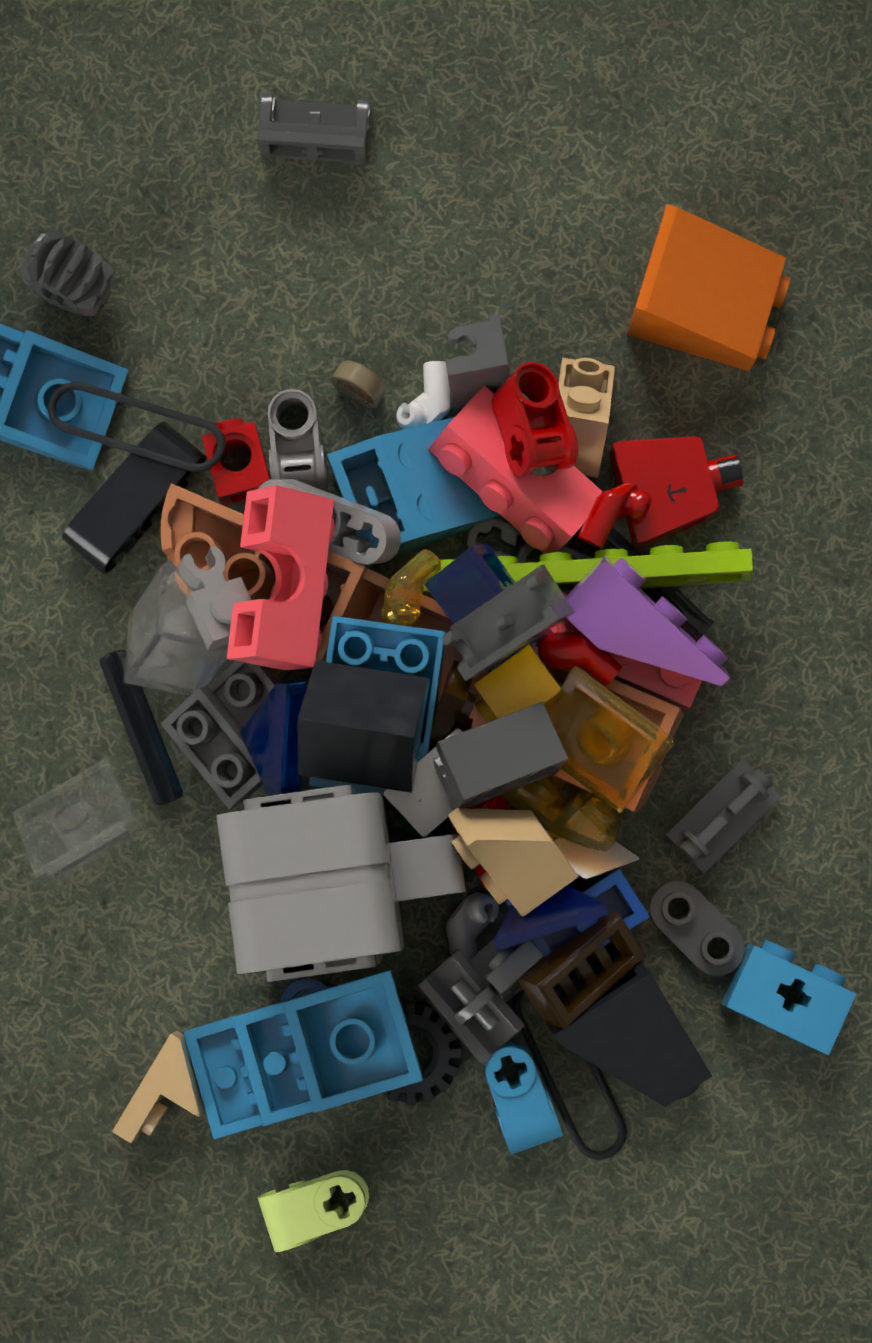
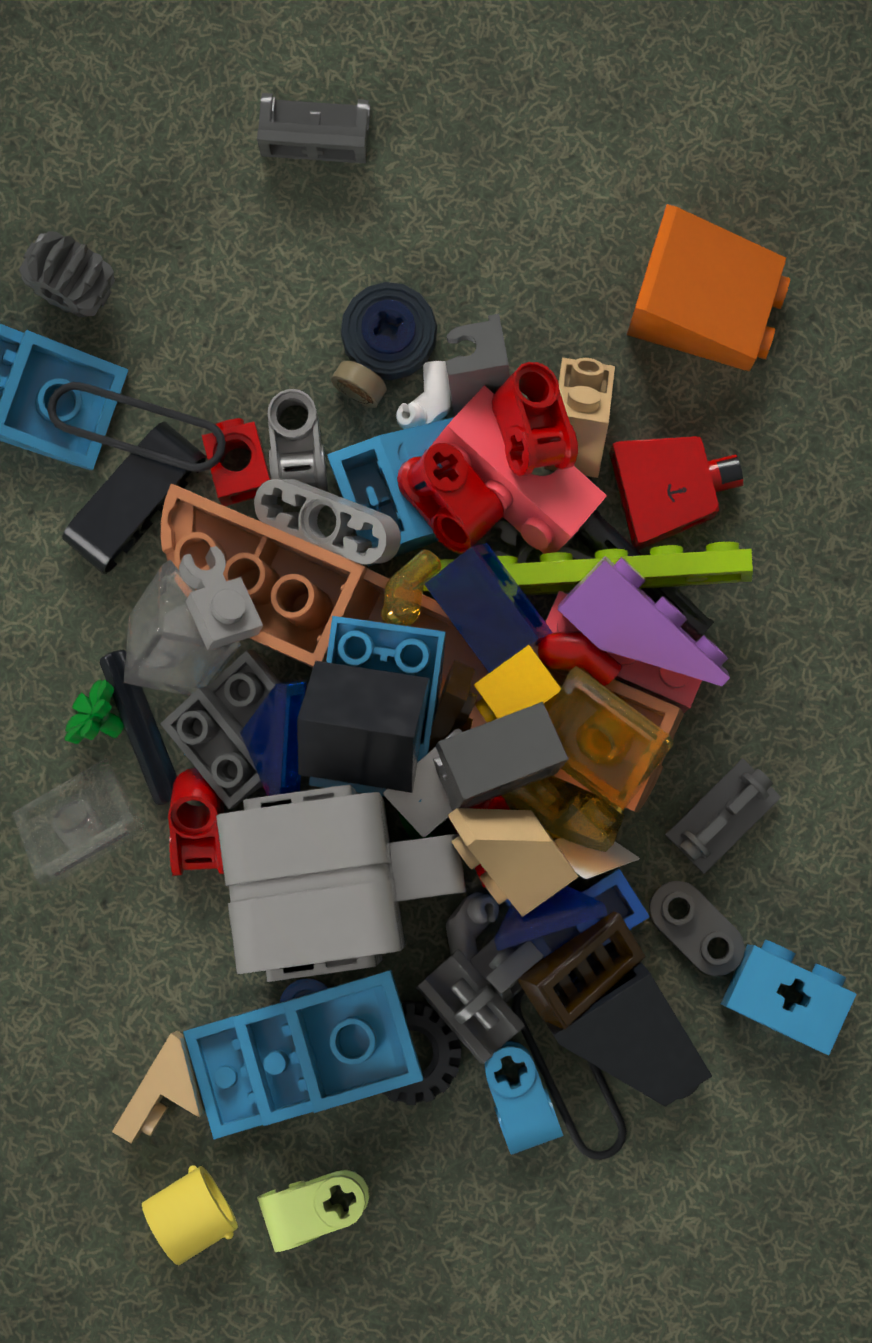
coral arch [227,485,335,670] -> none
dark grey hinge [442,565,575,681] -> none
red arm [578,483,652,549] -> none
none -> green plant [64,680,124,744]
none -> light yellow piece [142,1165,238,1266]
none -> red piece [168,768,224,876]
none -> black wheel [341,282,437,380]
none -> red piece [397,443,504,554]

